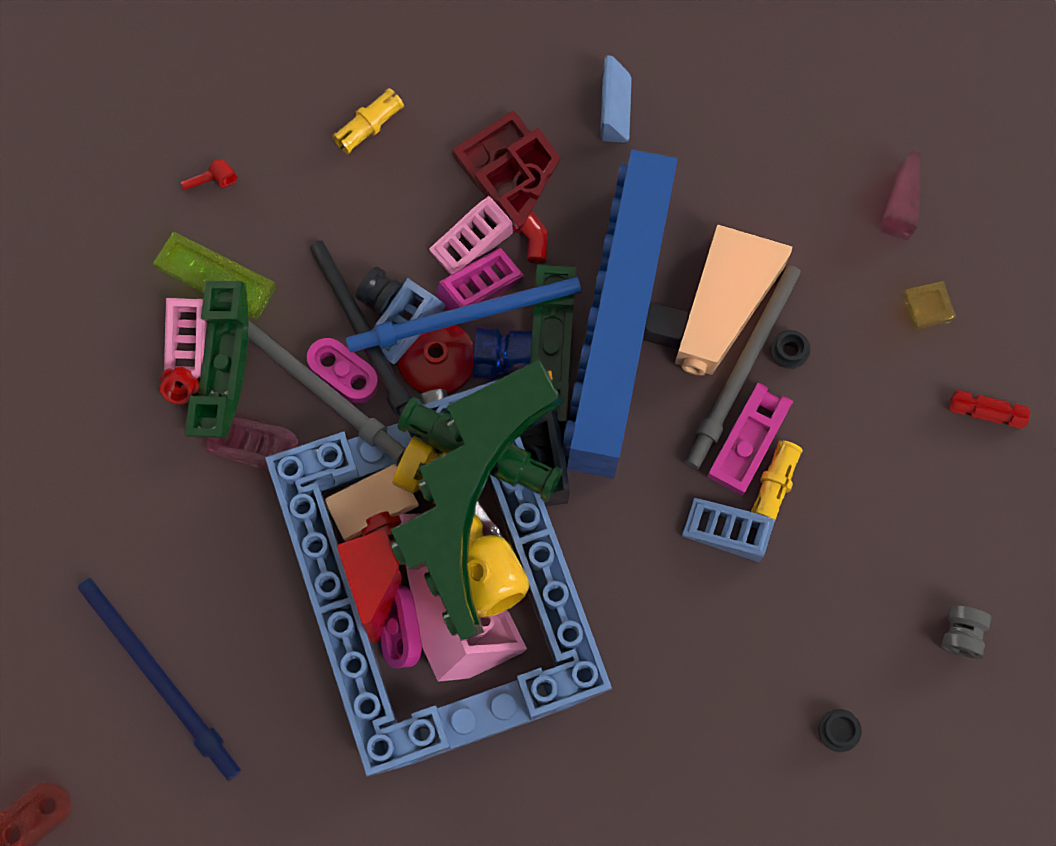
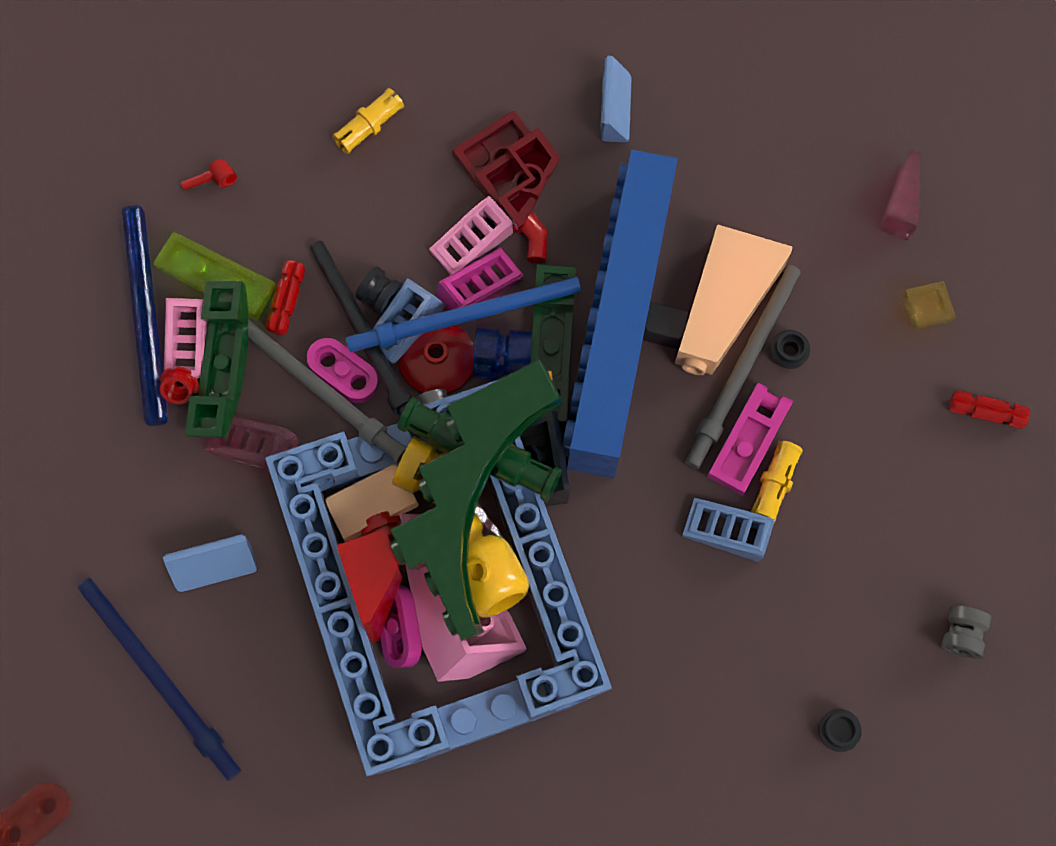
none -> clear blue axle [122,205,168,426]
none -> medium blue slope [163,534,257,592]
none -> red axle [265,260,305,335]

